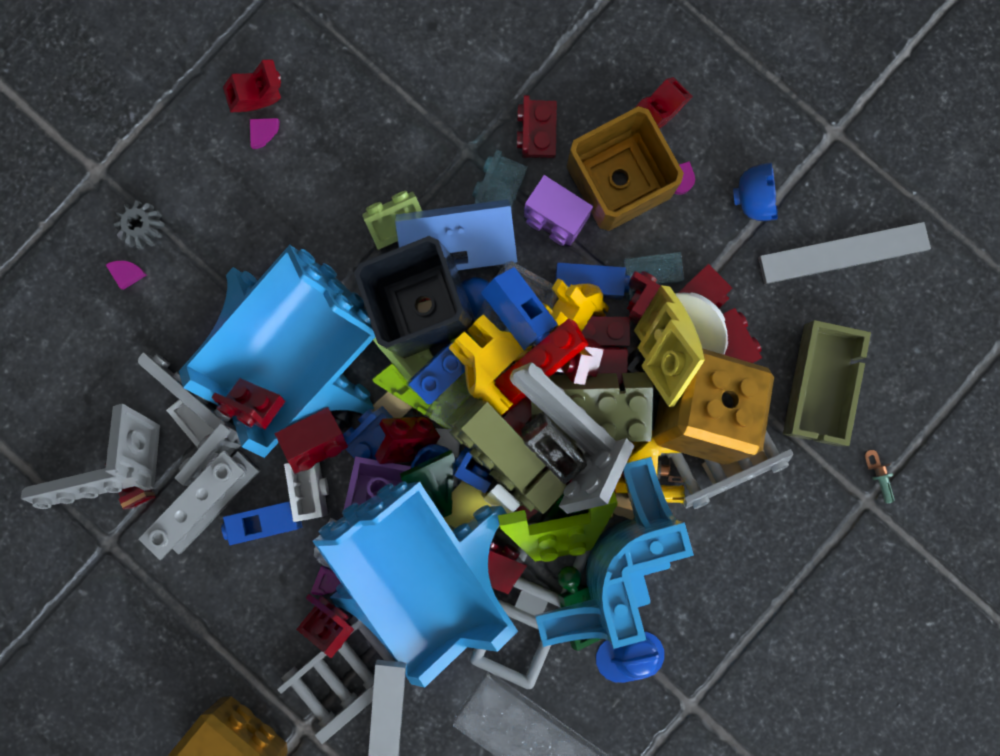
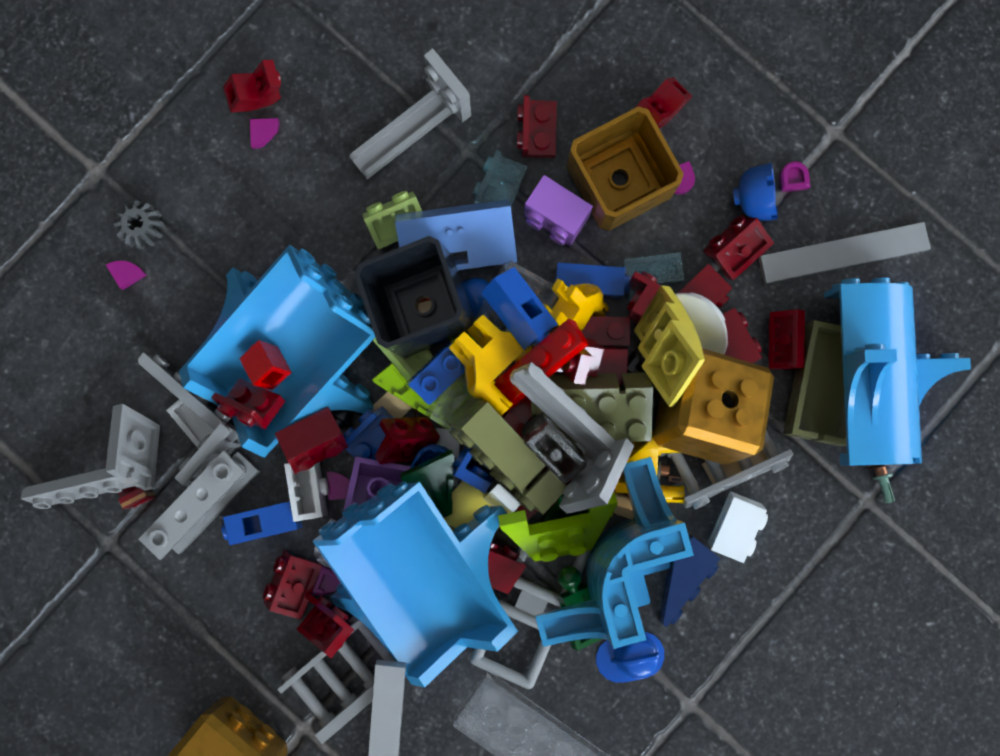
none -> red brick [239,340,292,390]
none -> dark red bracket [262,549,322,620]
none -> magenta tile [327,472,350,500]
none -> light grey bracket [349,48,471,179]
none -> dark blue slope [659,535,720,627]
none -> dark red bracket [703,215,774,280]
none -> white brick [708,491,768,563]
none -> dark red bracket [768,309,805,370]
none -> magenta tile [779,161,811,192]
none -> dark azure cylinder [824,278,971,466]

